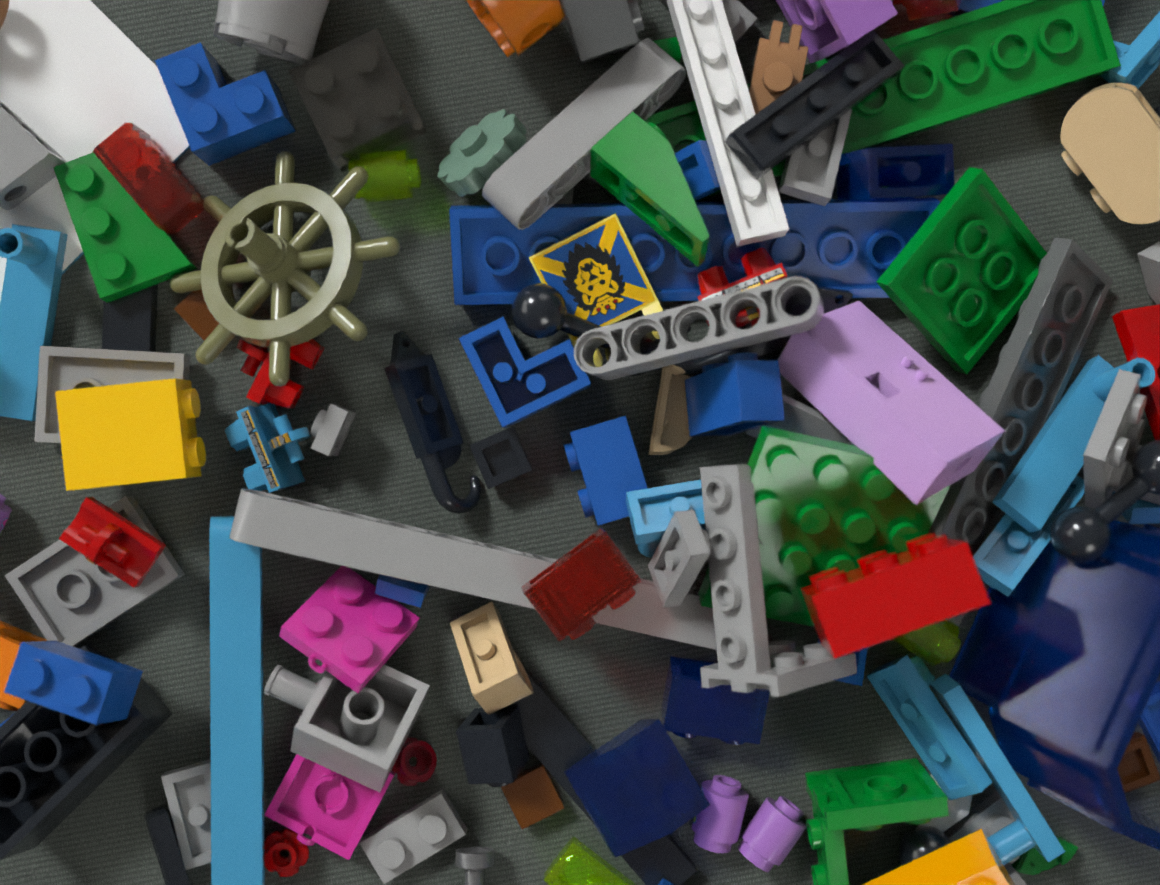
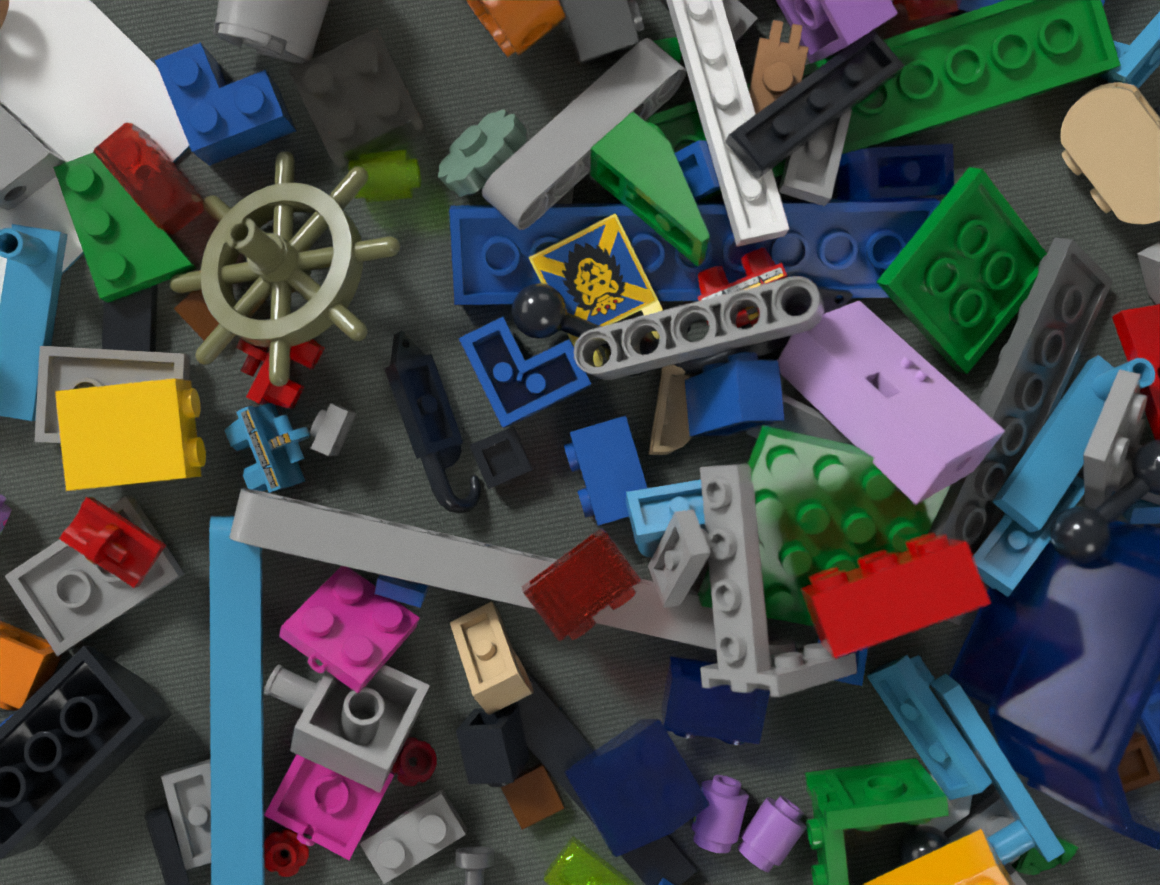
blue piece [4,641,143,725] -> none
clear neon green brick [892,619,961,666] -> none

